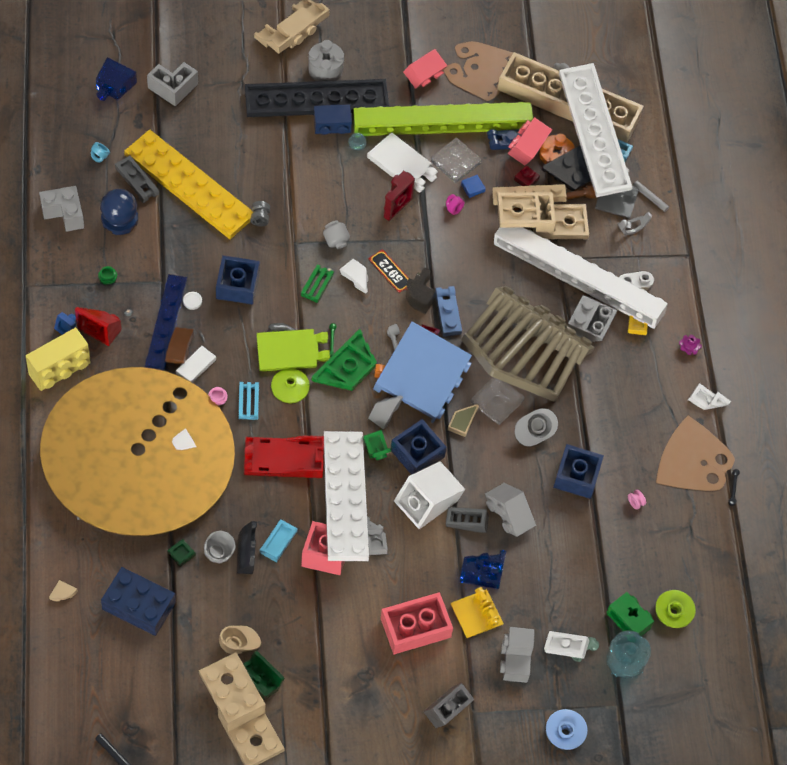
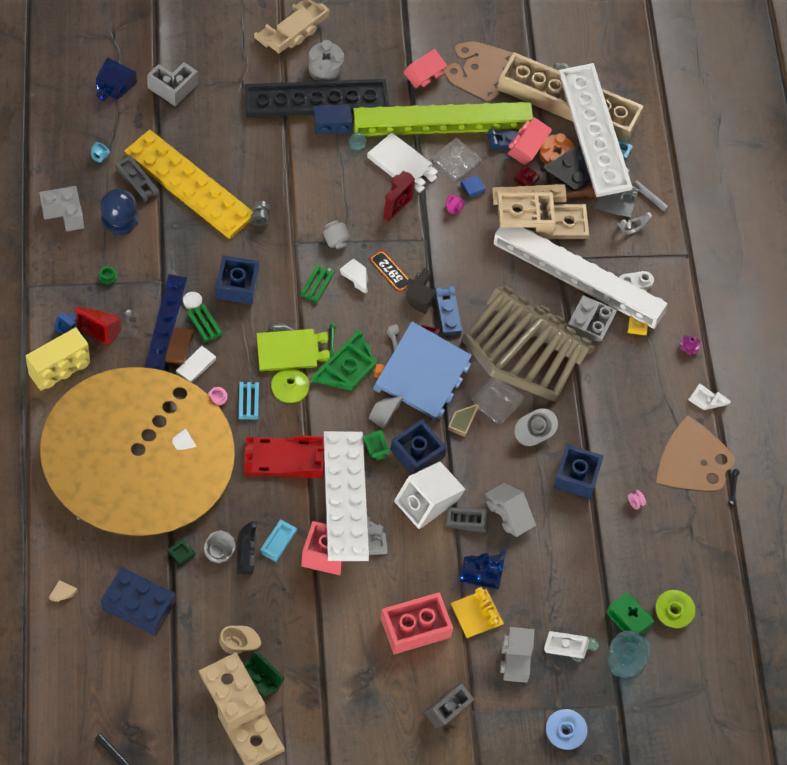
none -> green tile [187,304,222,343]

